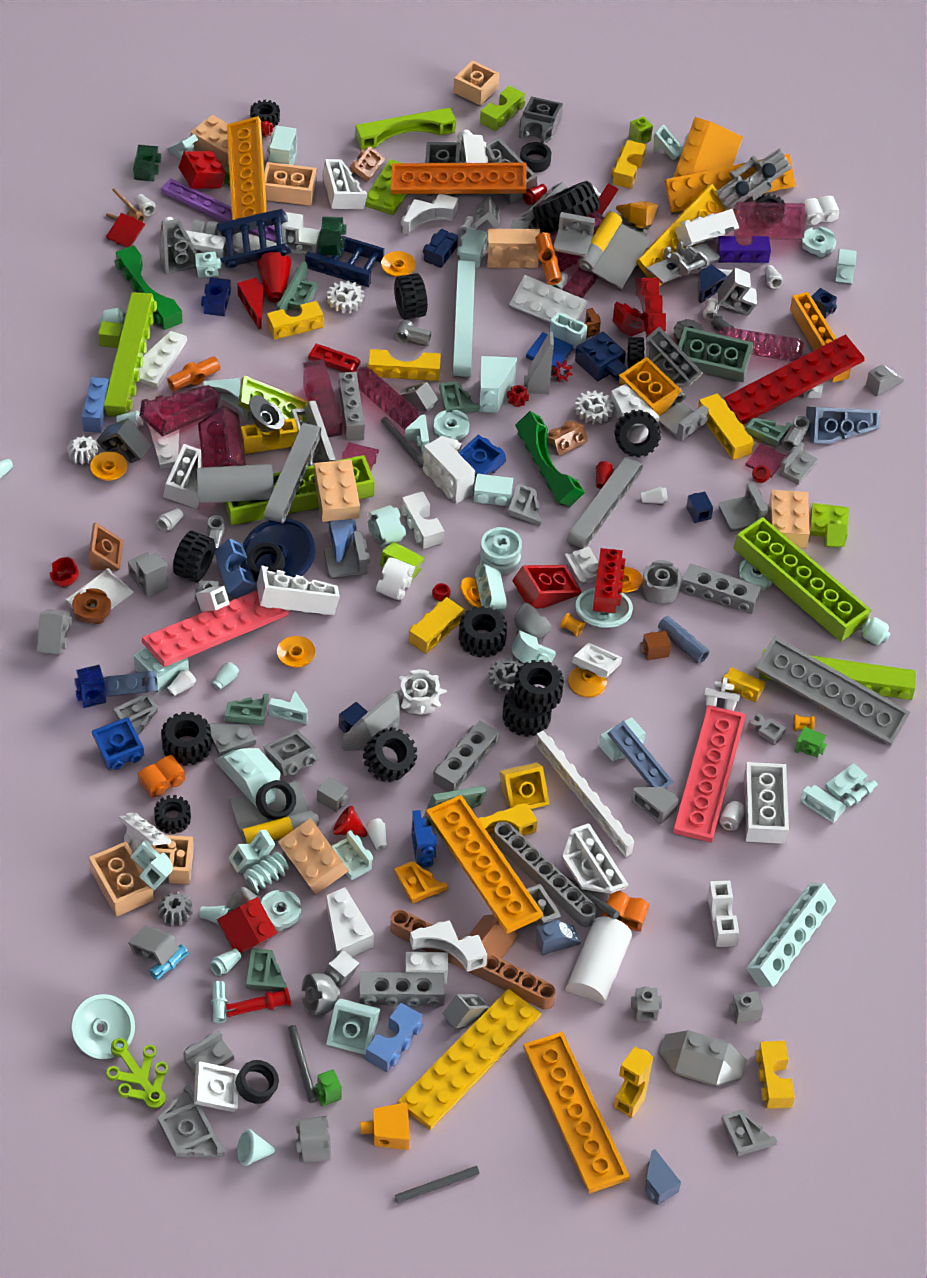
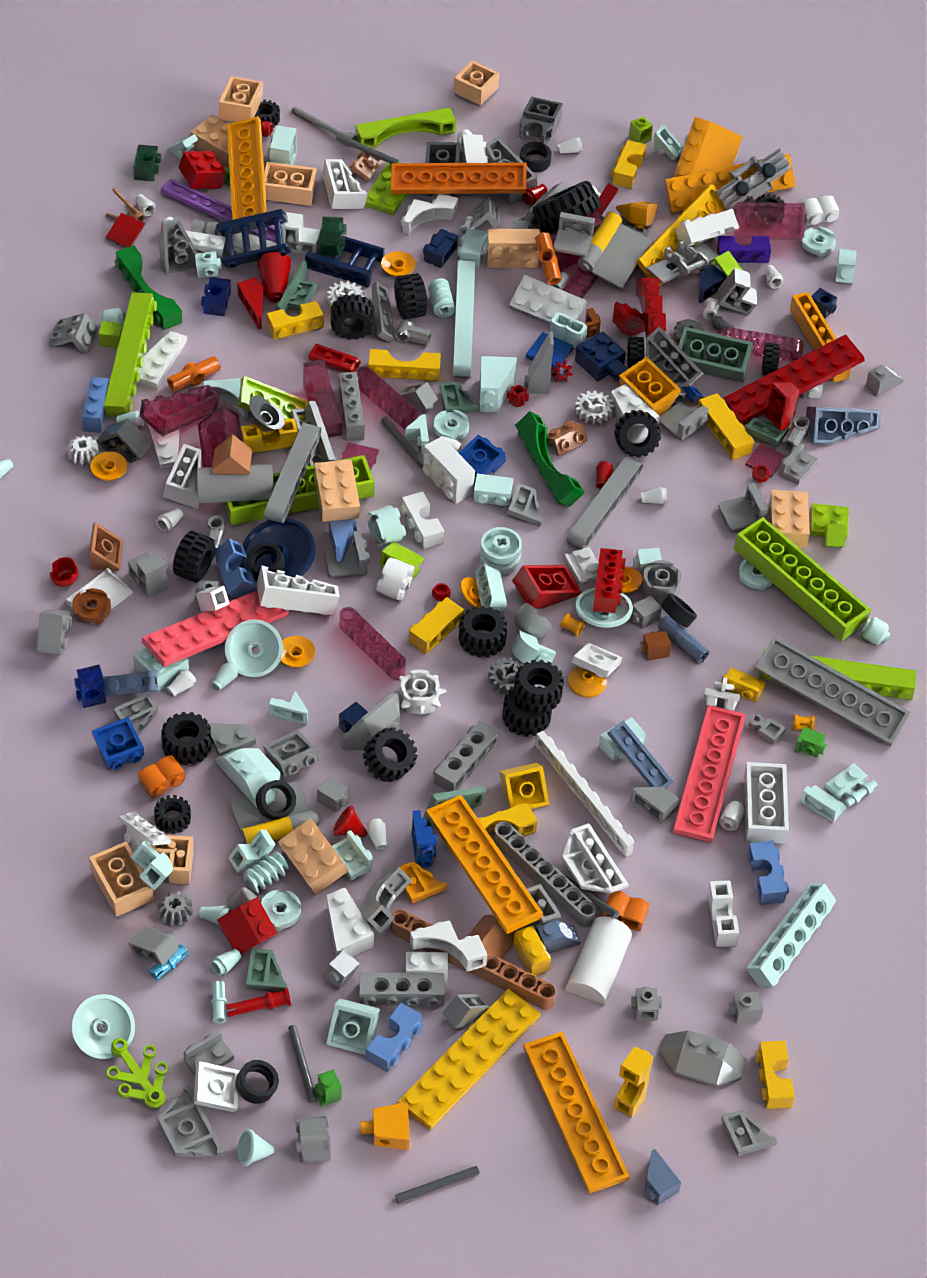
sand green wing [225,694,269,726] -> none
light grey cylinder [302,973,340,1016] -> none
lime arch [480,85,525,132] -> none
light grey brick [681,563,761,614] -> none
dark blue brick [686,491,713,523] -> none
none -> light grey bracket [48,313,97,354]
none -> nougat slope [212,434,252,475]
none -> light nougat brick [218,76,263,122]
none -> light aqua dish [225,619,283,678]
none -> light grey piece [292,107,358,147]
none -> black tyre [331,294,375,340]
none -> dark grey bar [335,133,399,164]
none -> clear pink beam [339,607,406,680]
none -> light grey arch [361,865,412,933]
none -> light grey plate [371,282,395,343]
none -> light aqua piece [428,278,455,317]
none -> yellow brick [513,926,551,976]
none -> white cone [557,136,583,154]
none -> light grey brick [631,595,662,629]
none -> light aqua brick [633,548,662,575]
none -> black tyre [661,593,697,628]
none -> blue plate [682,385,705,402]
none -> lime hinge [711,251,742,277]
none -> medium blue arch [747,840,789,905]
none -> black tyre [762,342,780,375]
none -> red slope [766,382,799,430]

